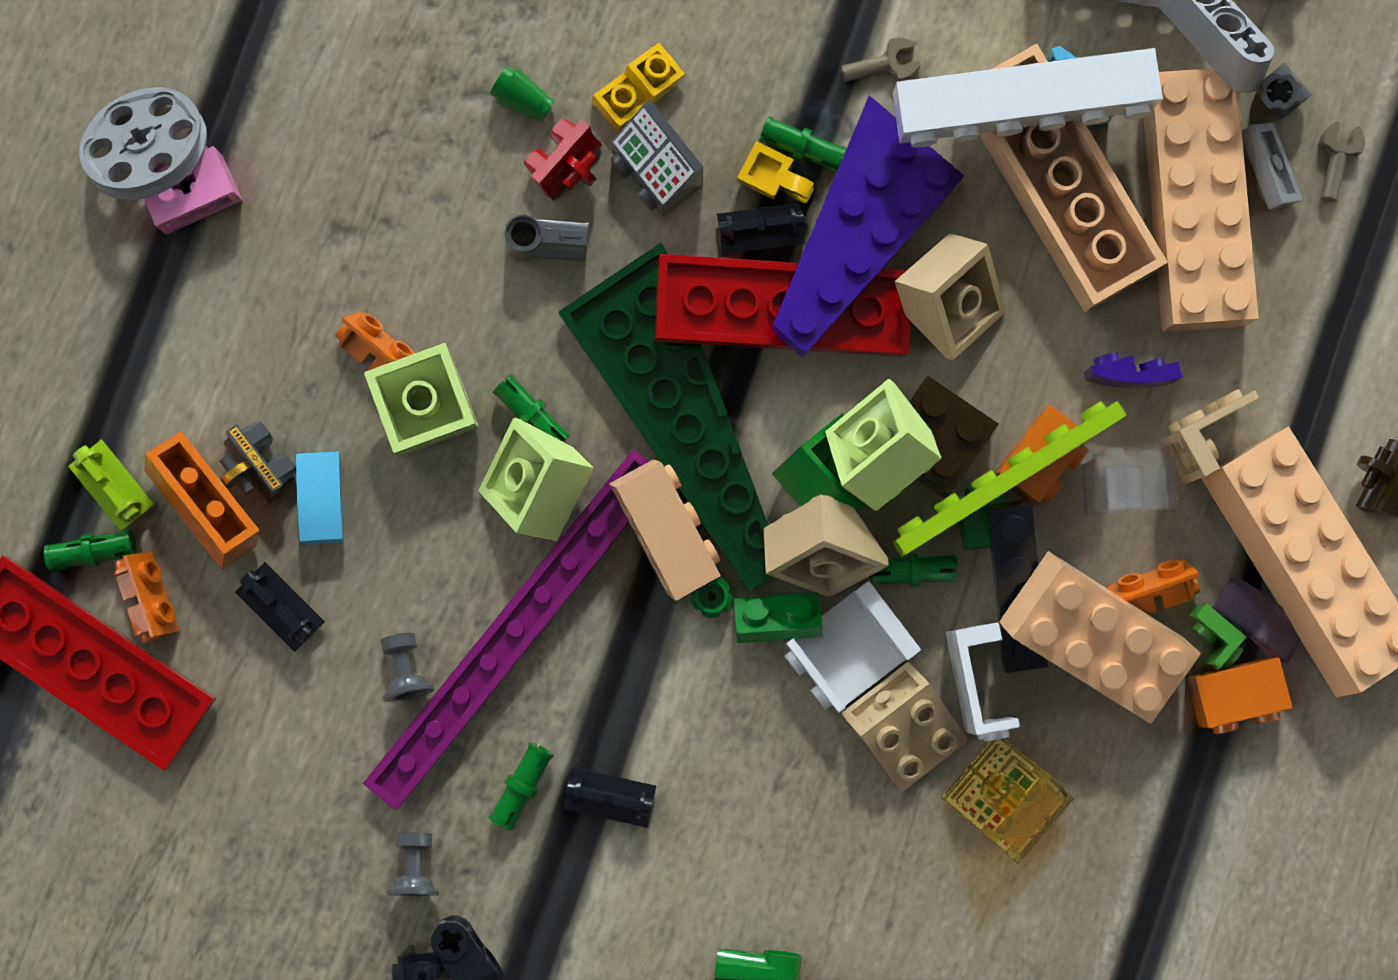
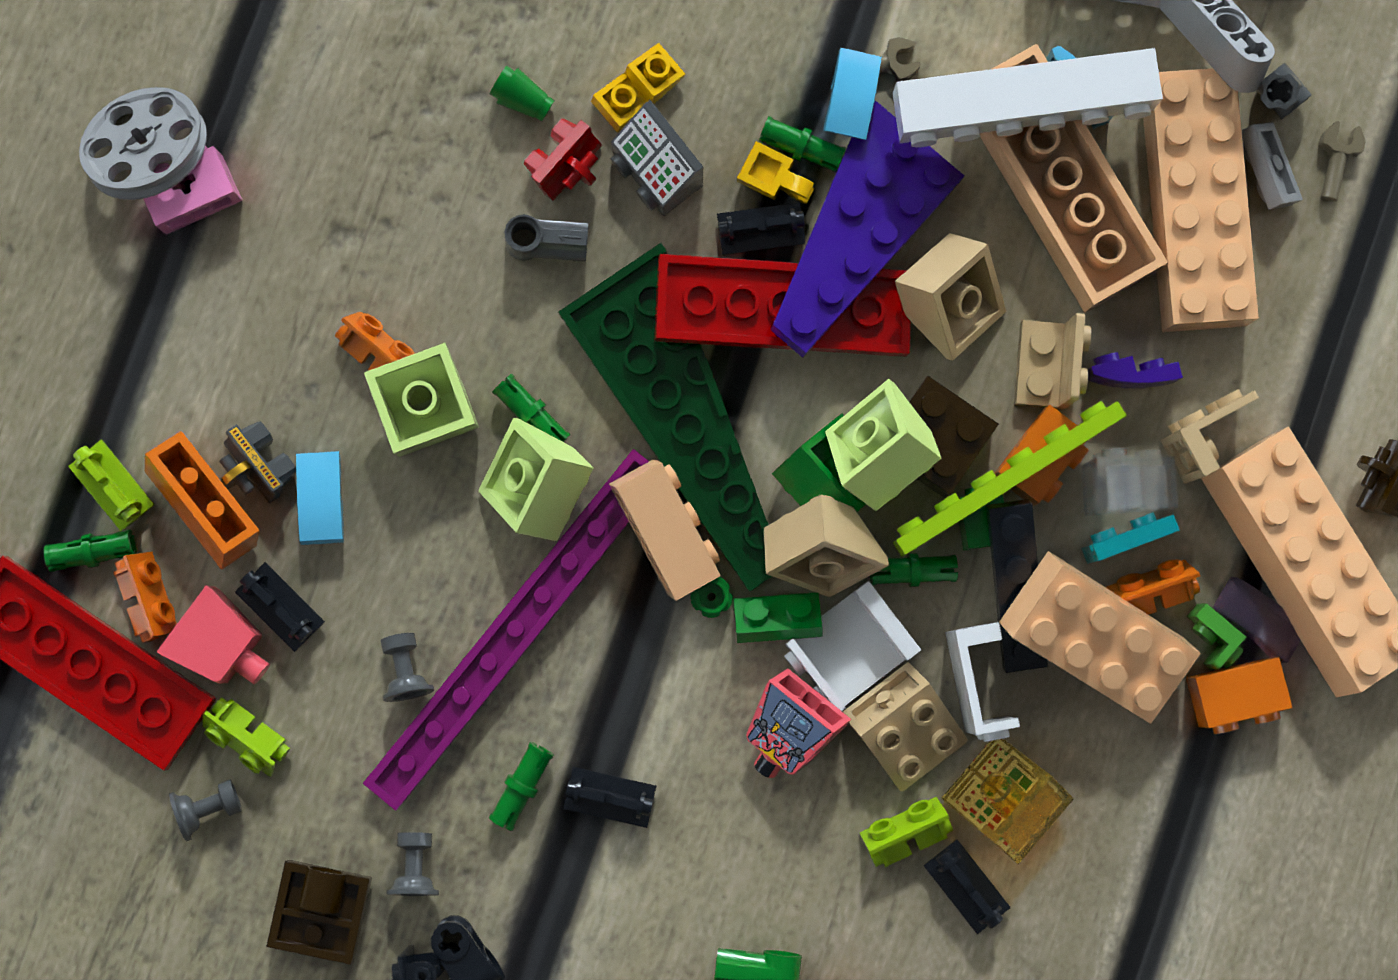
none -> coral torso [157,585,270,685]
none -> dark grey piece [169,779,242,841]
none -> lime hinge [202,697,290,777]
none -> dark brown plate [266,859,372,965]
none -> torso [746,668,851,778]
none -> medium azure slope [823,48,881,140]
none -> lime hinge [859,796,954,868]
none -> black hinge [923,839,1011,934]
none -> tan bracket [1014,313,1091,410]
none -> teal plate [1081,512,1180,564]

